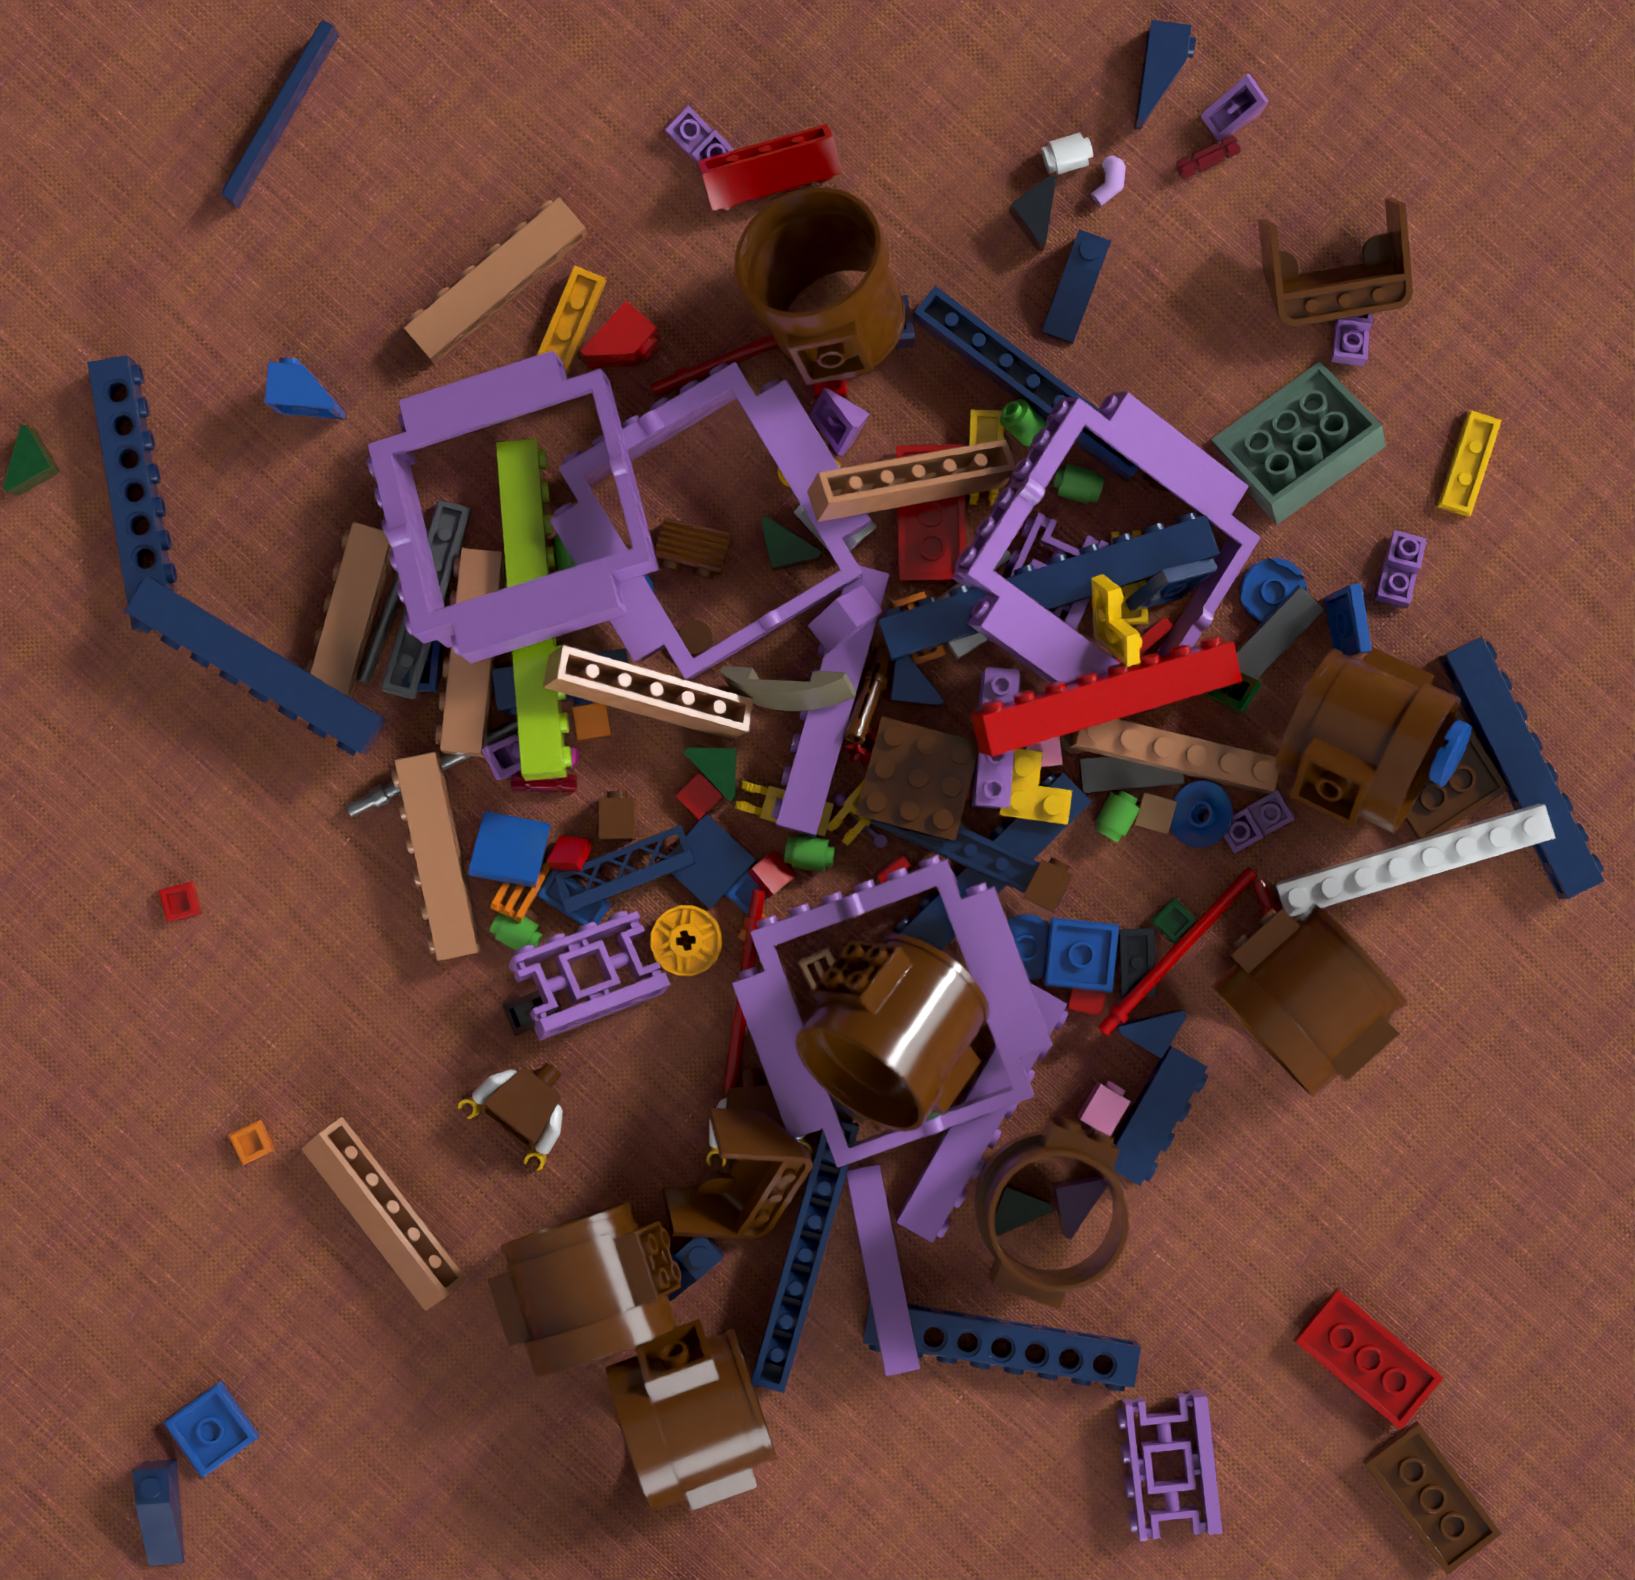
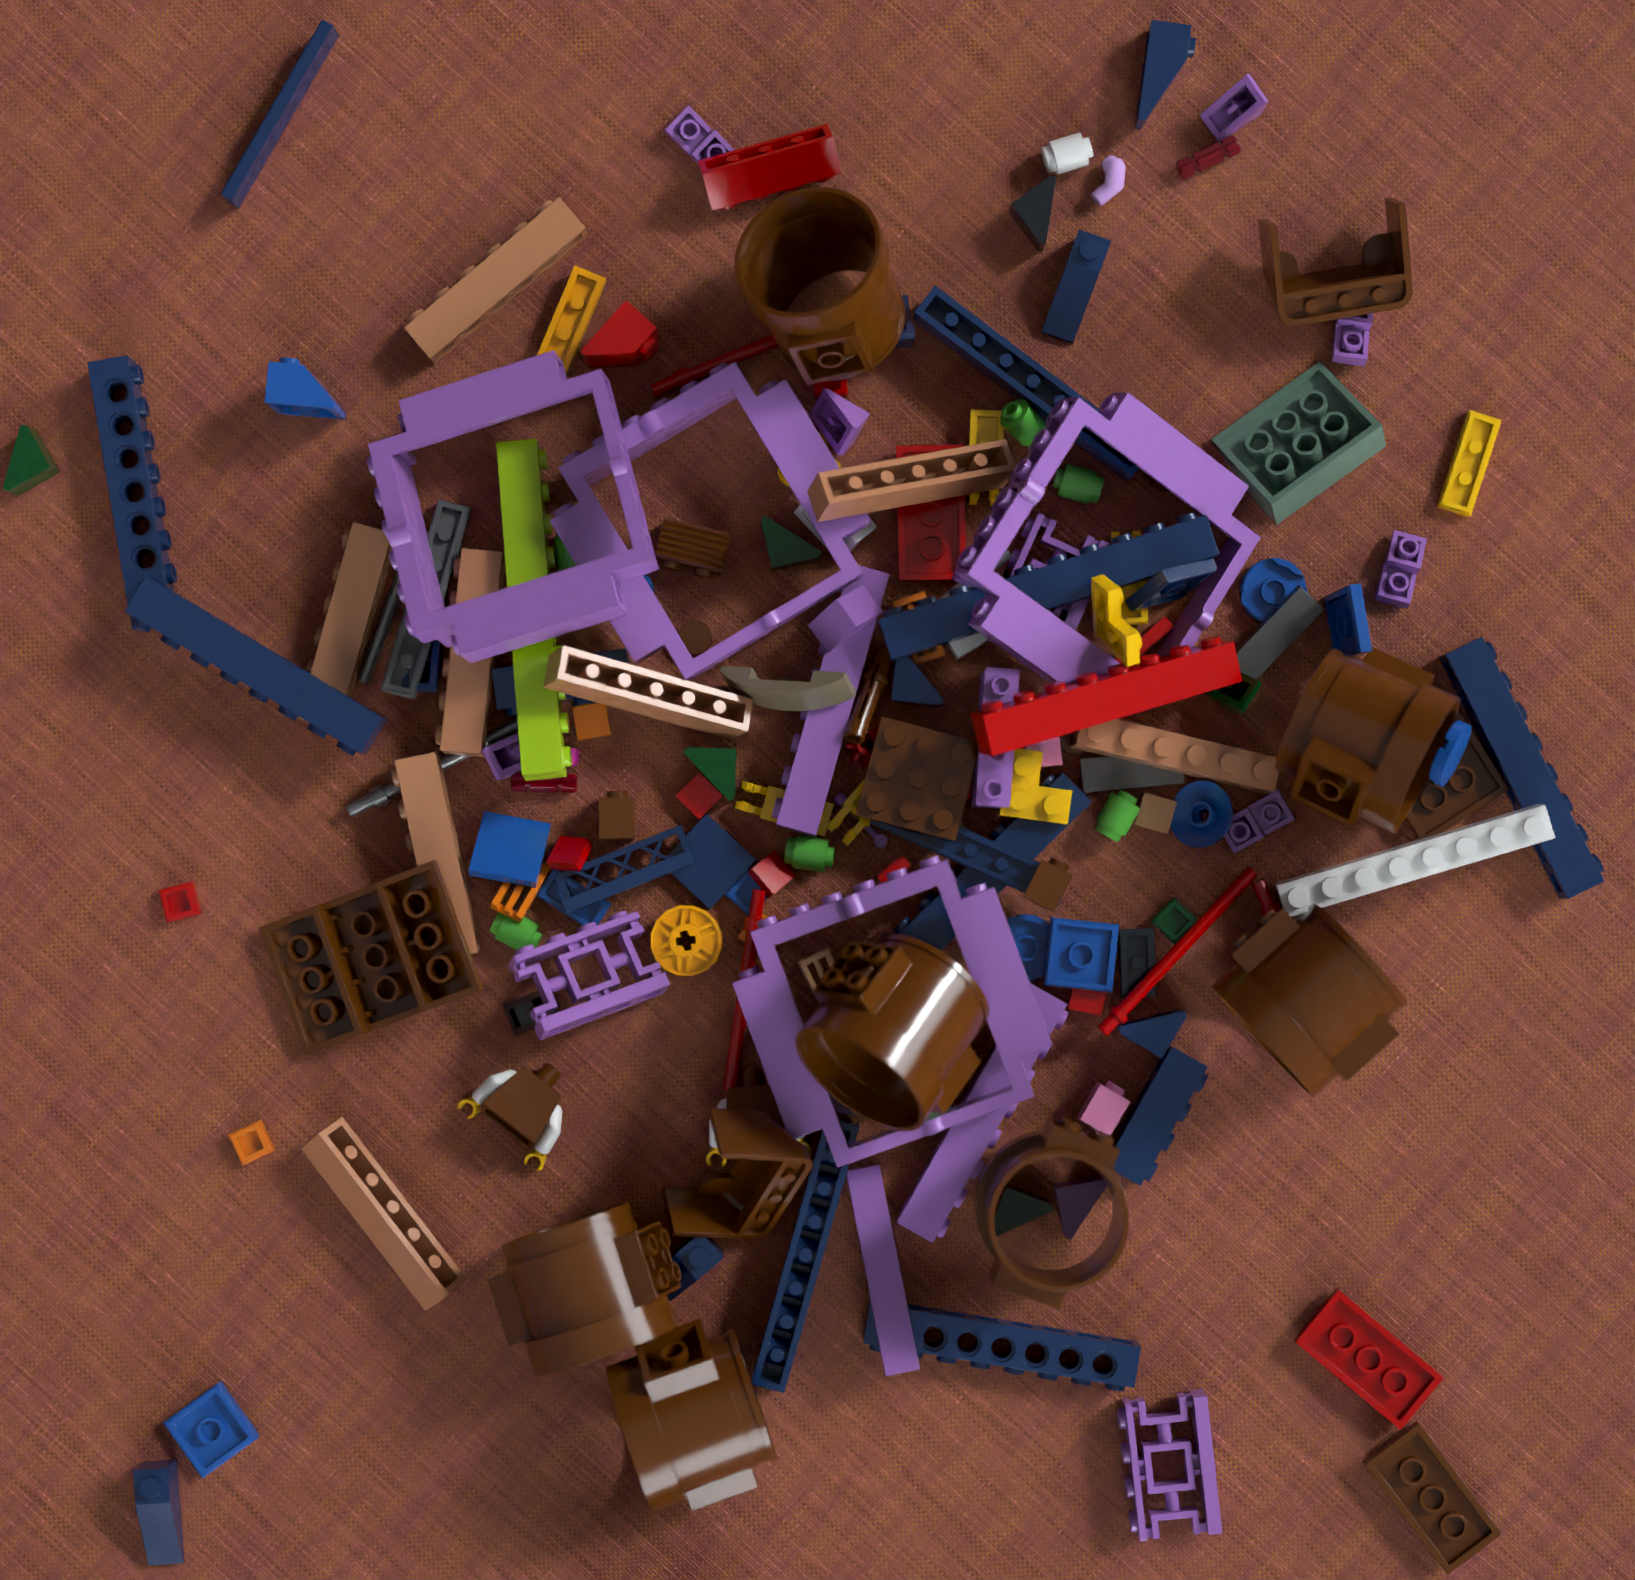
none -> reddish brown slope [259,860,483,1055]

